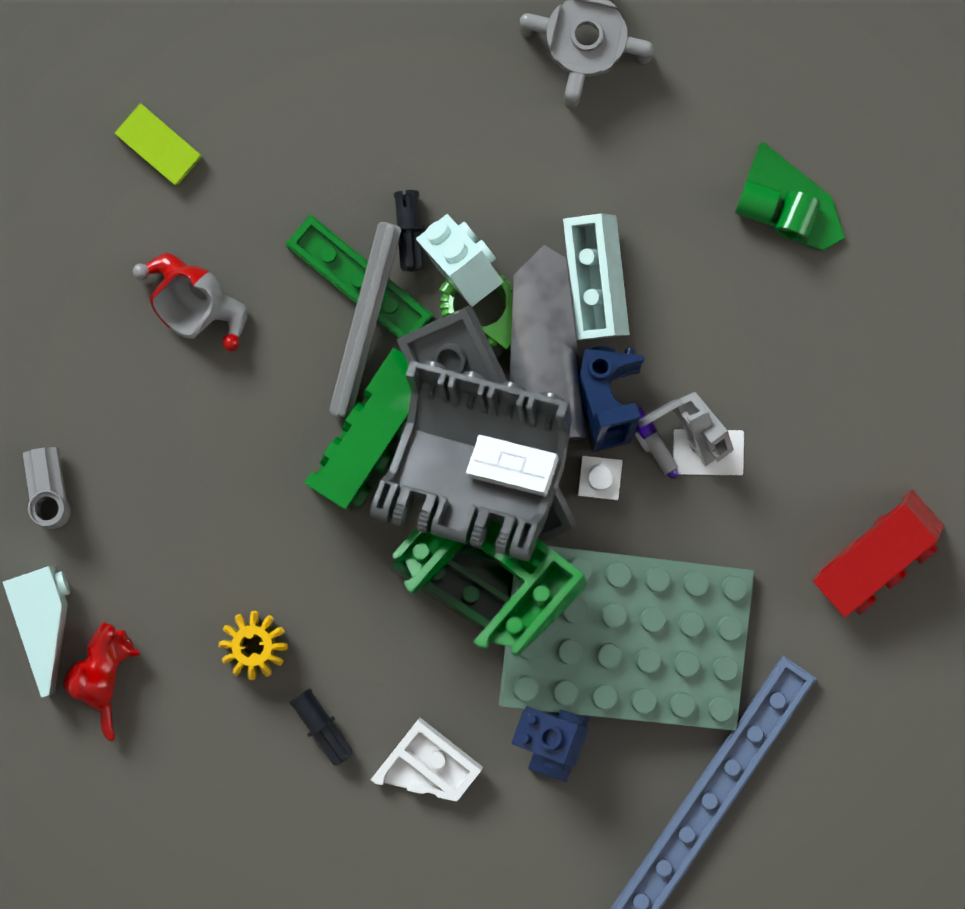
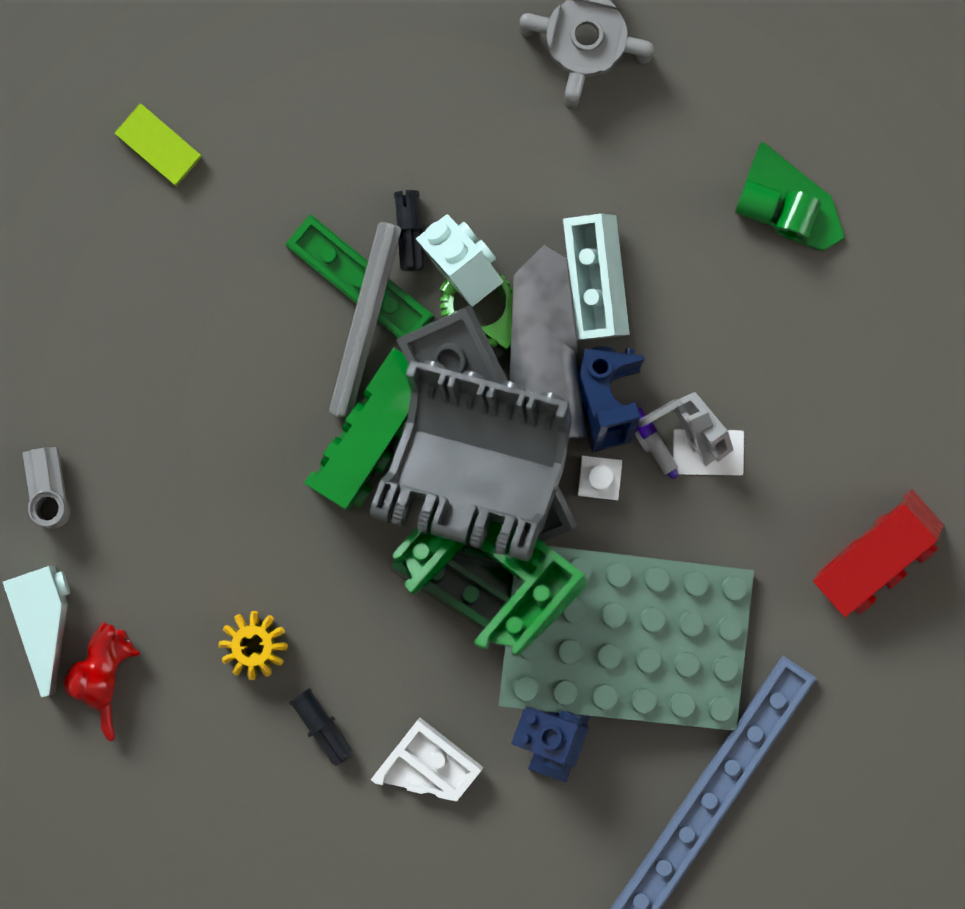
light grey piece [133,253,248,352] -> none
white tile [466,435,559,497] -> none

